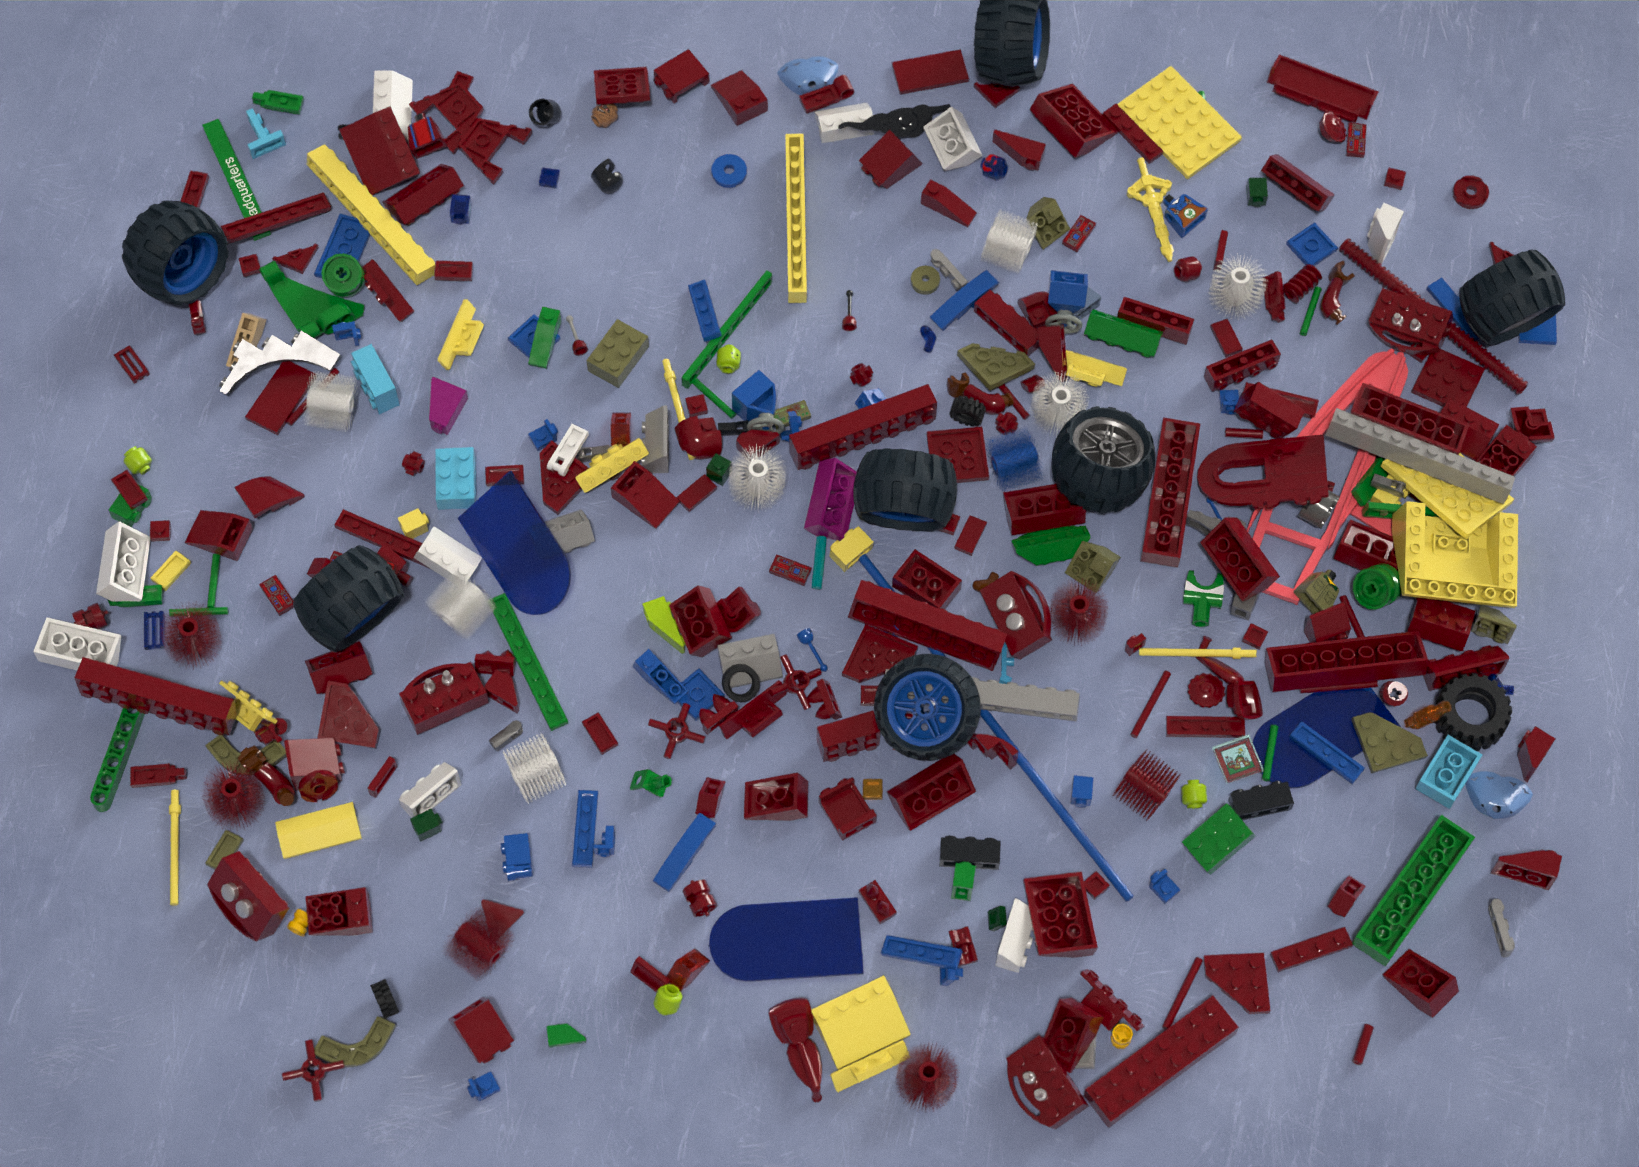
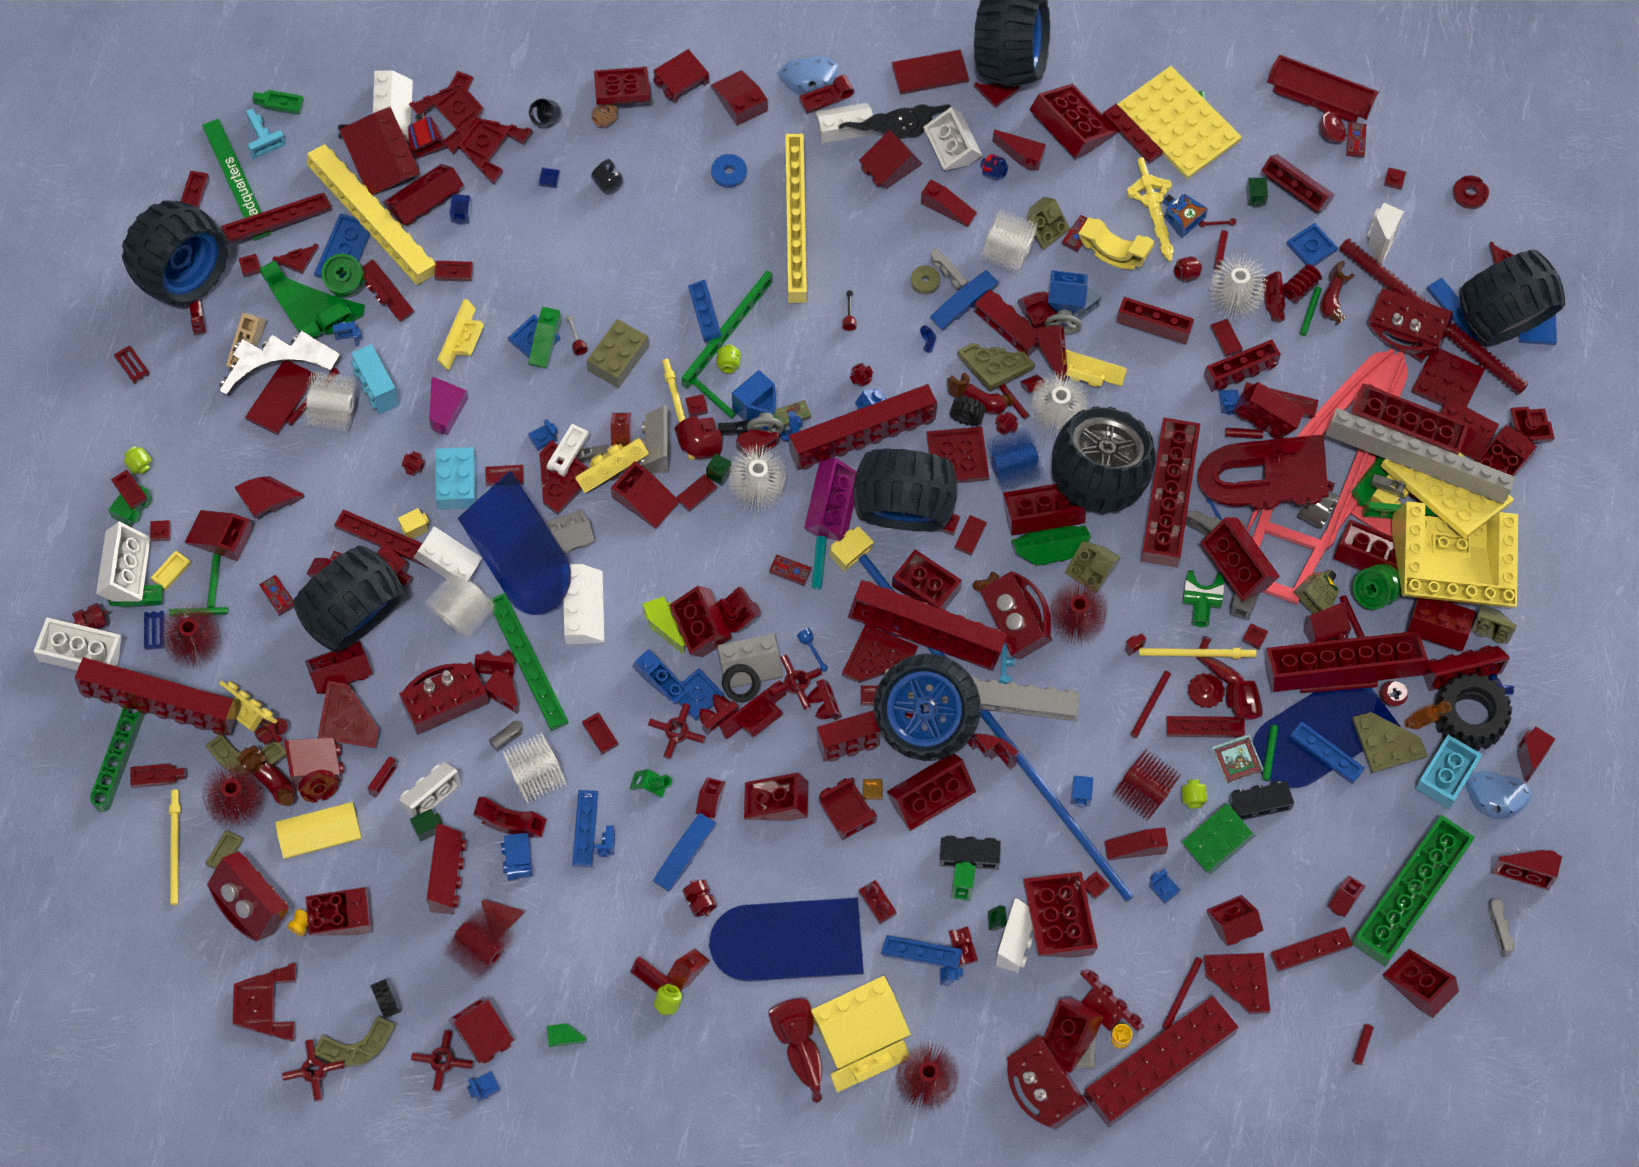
green brick [1084,309,1163,357] -> none
none -> dark red wing [232,963,296,1042]
none -> dark red bar [411,1030,473,1092]
none -> dark red slope [426,824,467,914]
none -> dark red arch [473,796,547,838]
none -> white slope [563,564,604,645]
none -> light yellow brick [1079,217,1154,270]
none -> dark red slope [1104,827,1168,861]
none -> dark red hinge [1199,218,1236,228]
none -> dark red slope [1206,895,1264,946]

